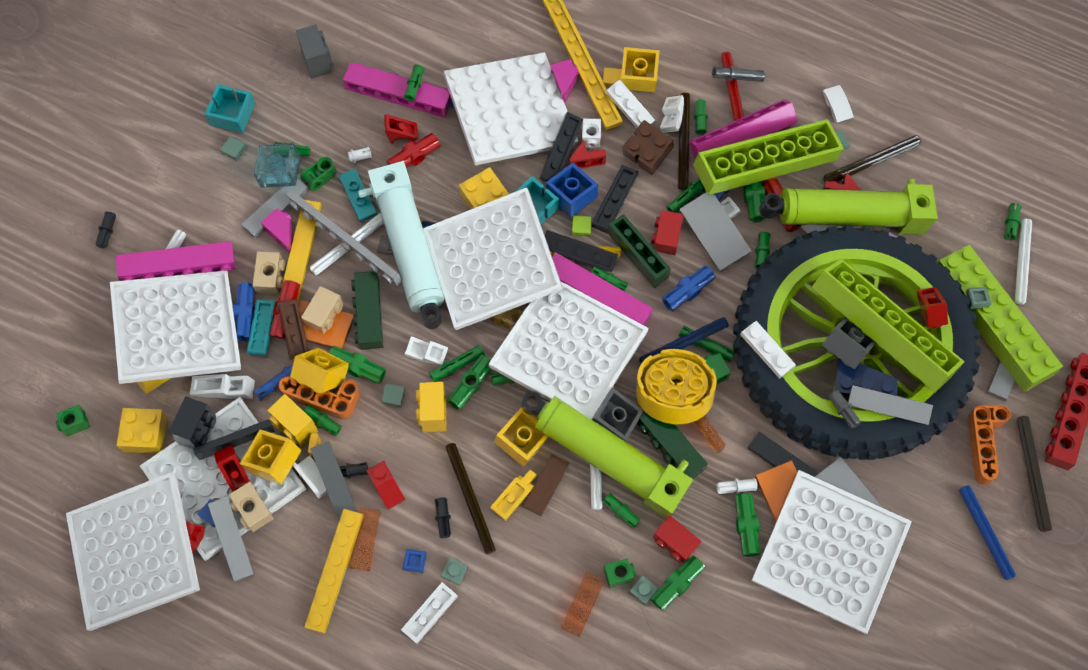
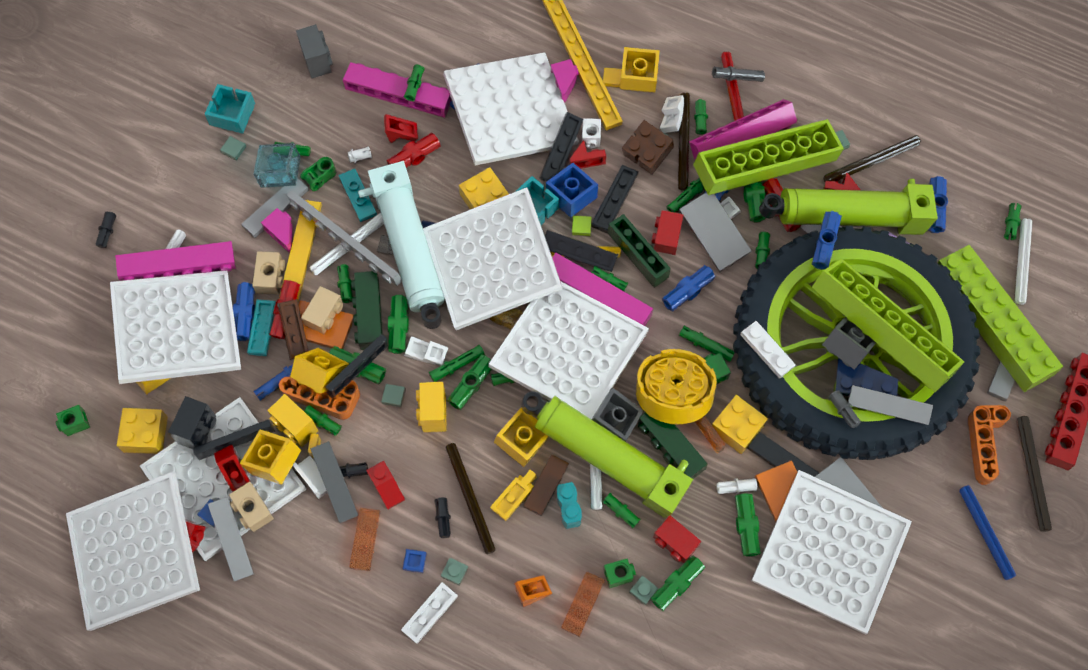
white slope [190,374,255,399] -> none
yellow plate [304,509,364,634] -> none
white plate [605,80,655,129] -> none
dark blue axle [639,317,729,364] -> none
white slope [822,85,854,123] -> none
red slope [917,287,948,328] -> none
sand green tile [966,287,991,309] -> none
none -> black tile [326,334,388,398]
none -> green pin [337,264,352,303]
none -> green piece [388,295,409,354]
none -> orange slope [514,575,552,607]
none -> teal brick [557,482,582,529]
none -> yellow brick [710,395,768,454]
none -> blue piece [811,211,842,270]
none -> blue piece [928,176,948,233]

